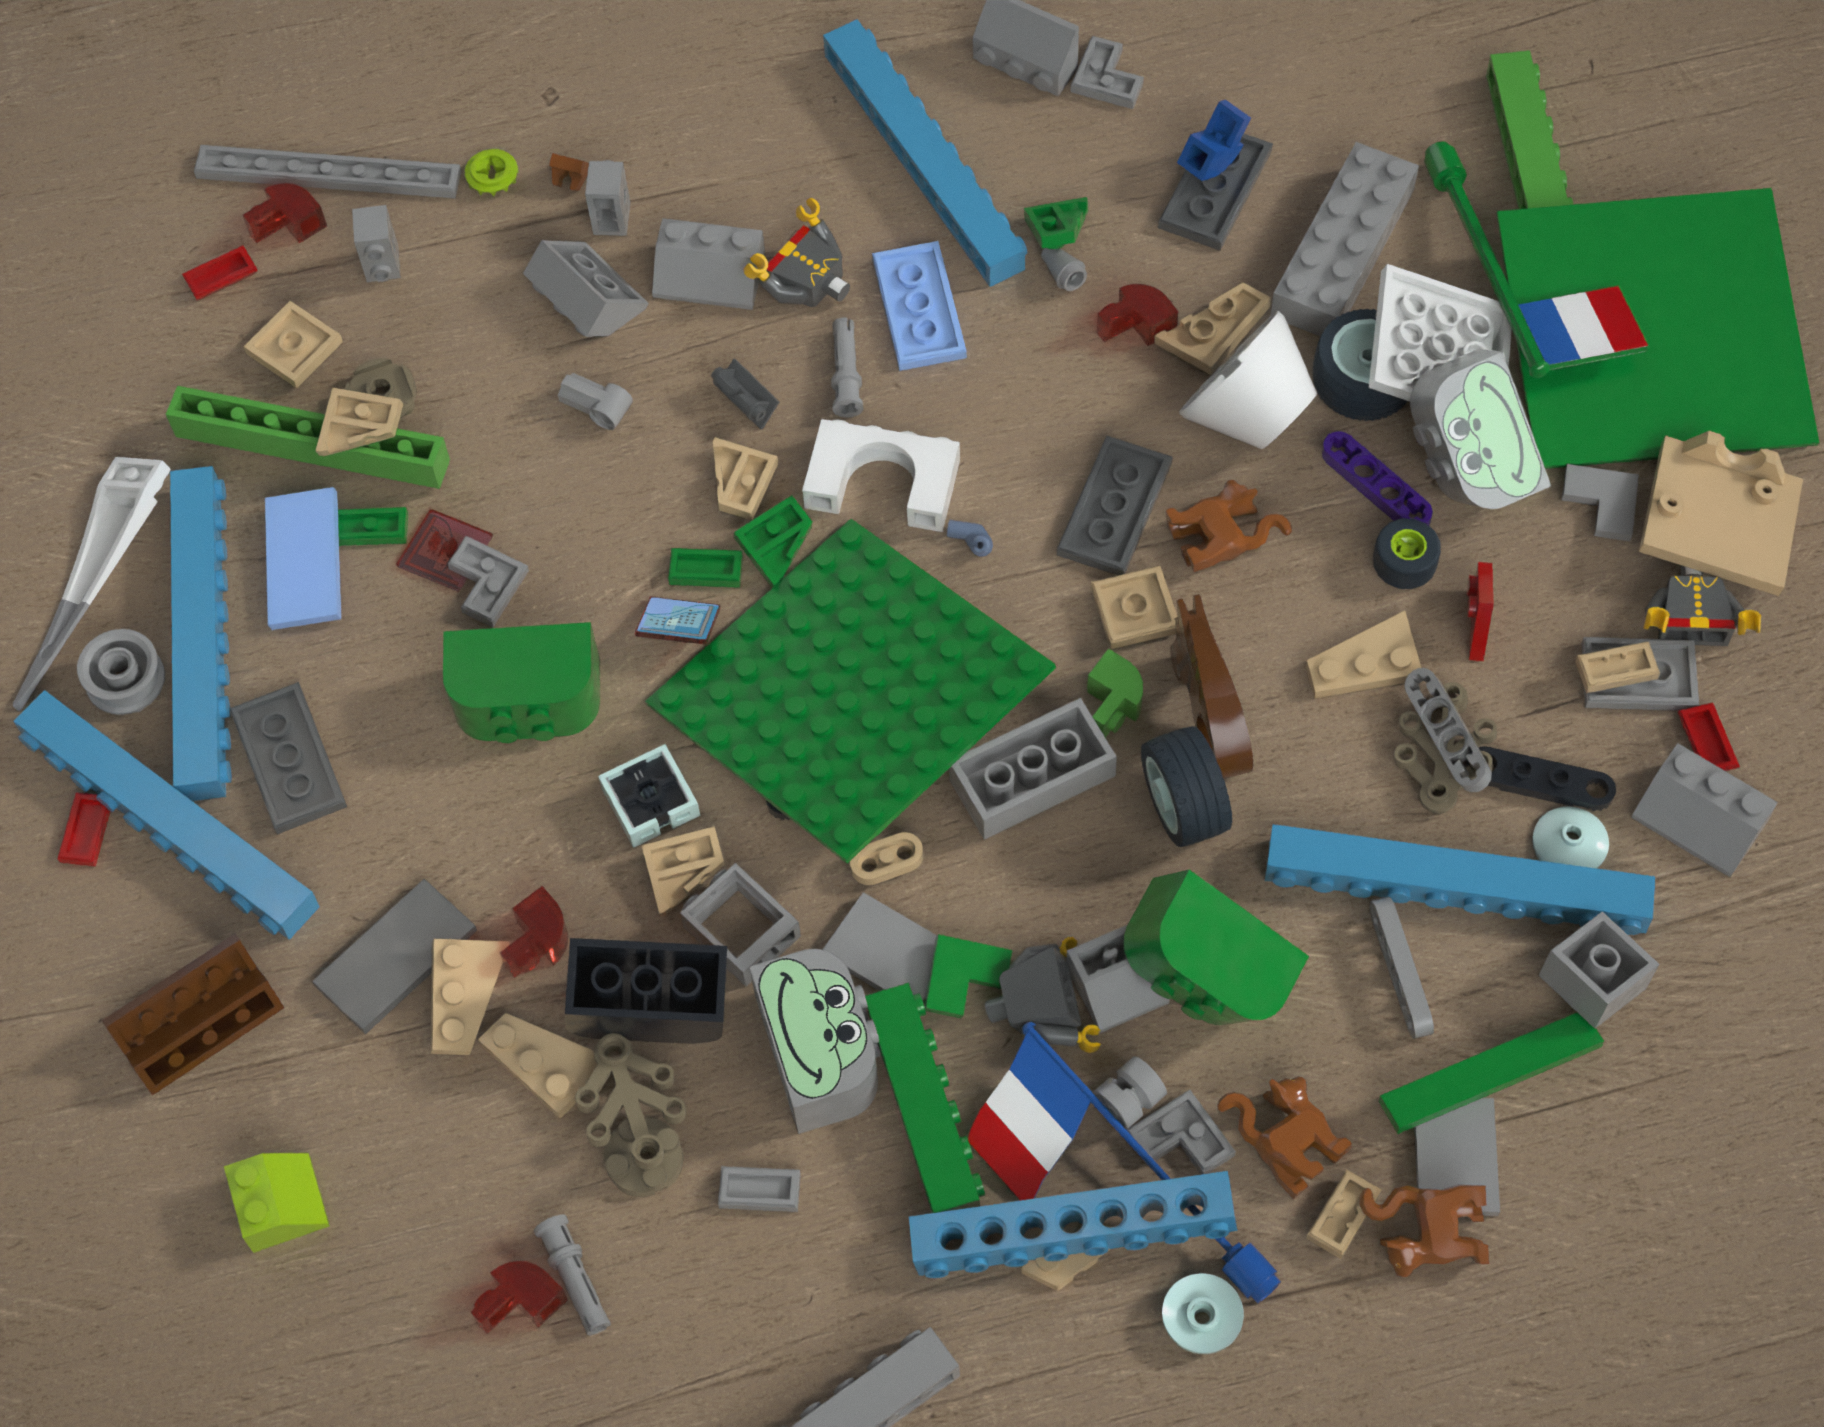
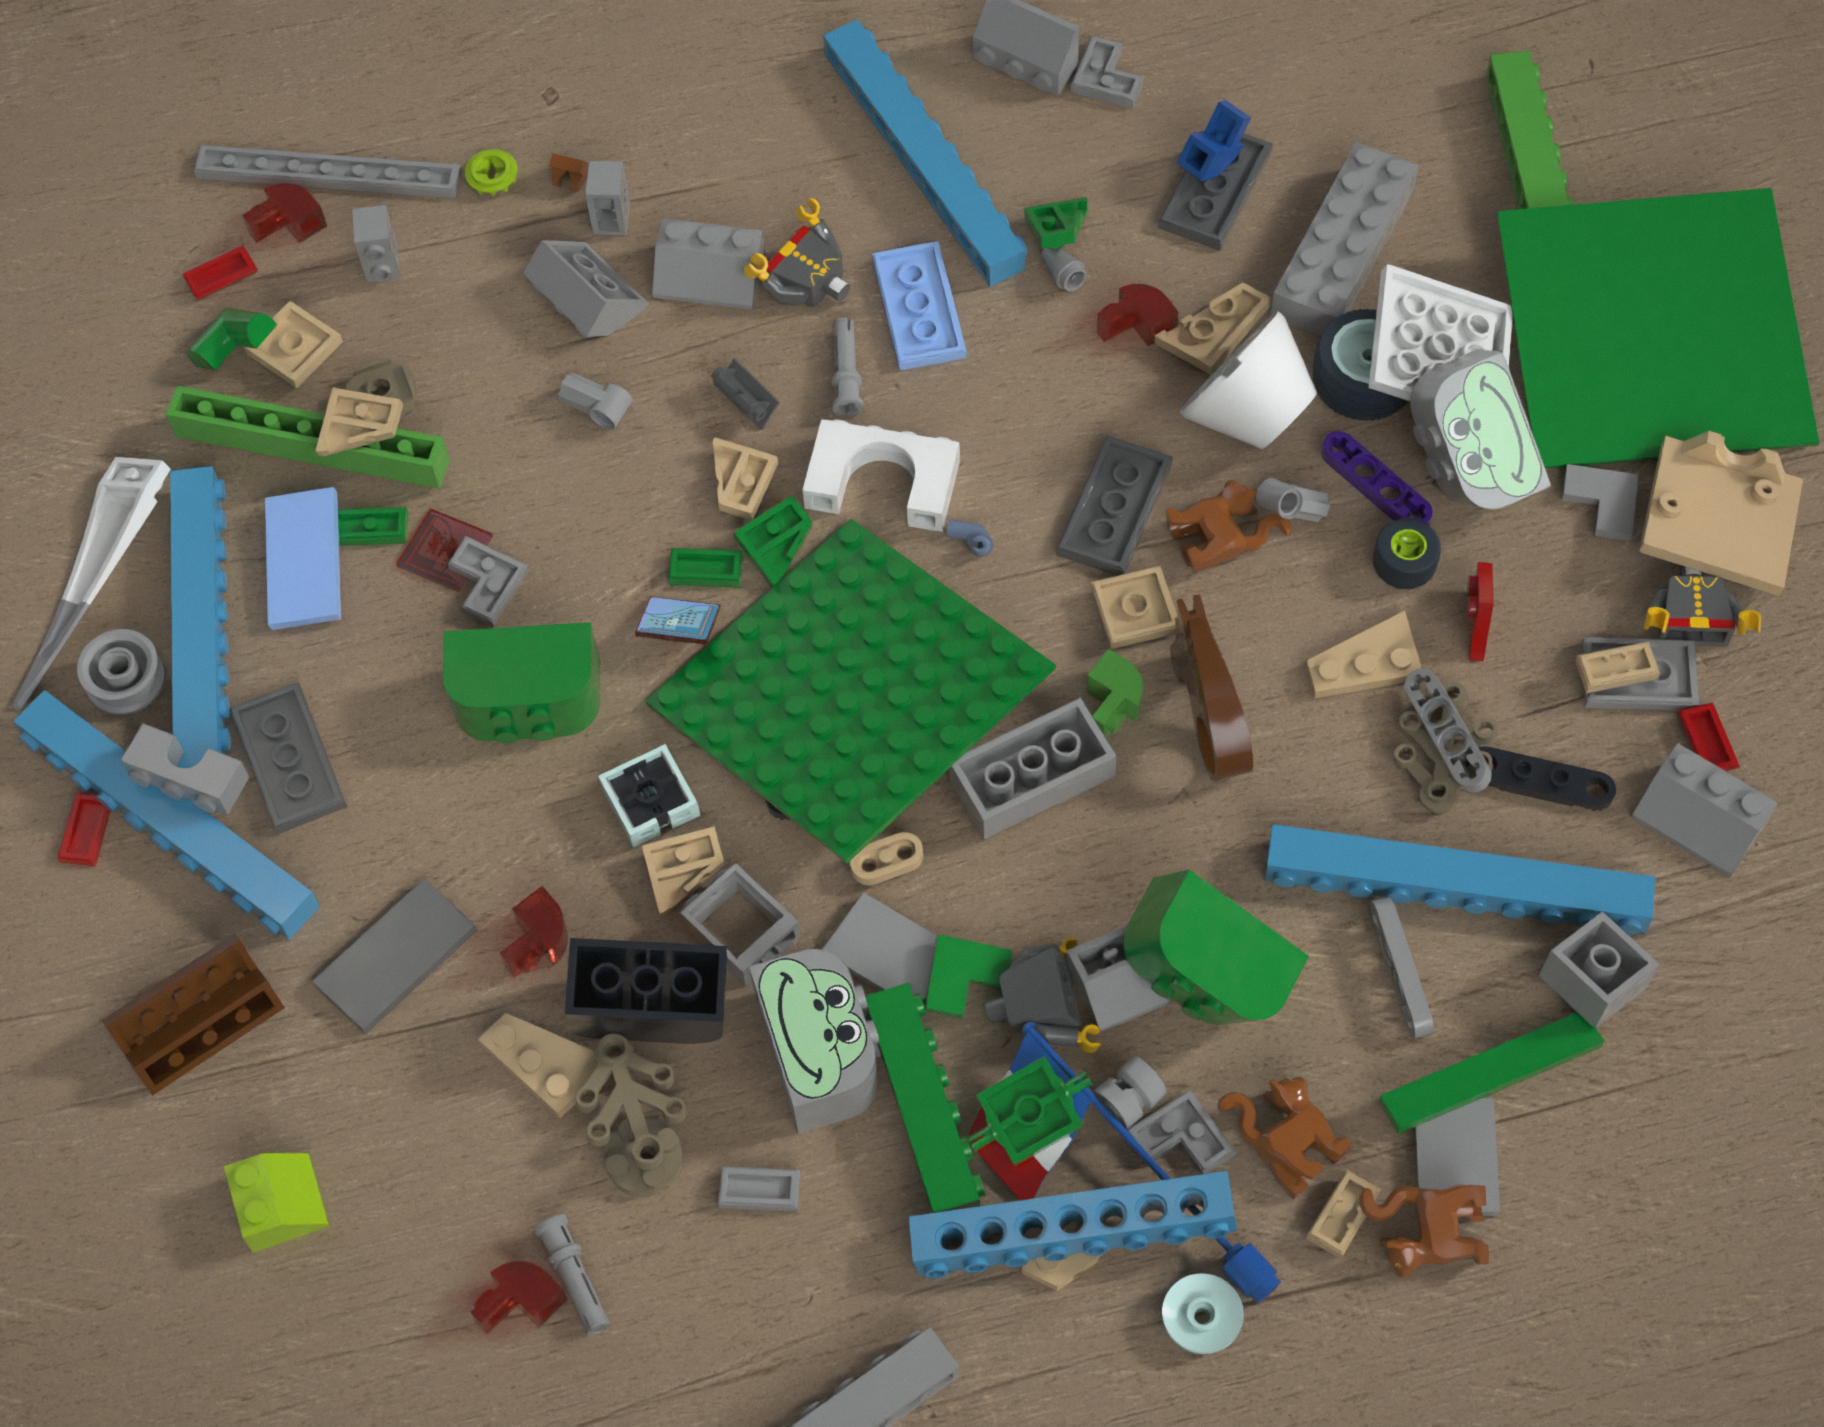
tan wing [431,939,510,1055] -> none
black wheel [1141,726,1233,847] -> none
flag [1424,141,1648,378] -> none
light aqua dish [1532,806,1609,868] -> none
none -> light grey arch [121,724,249,815]
none -> green brick [186,308,277,370]
none -> green plate [967,1056,1093,1166]
none -> light grey piece [1256,478,1330,522]

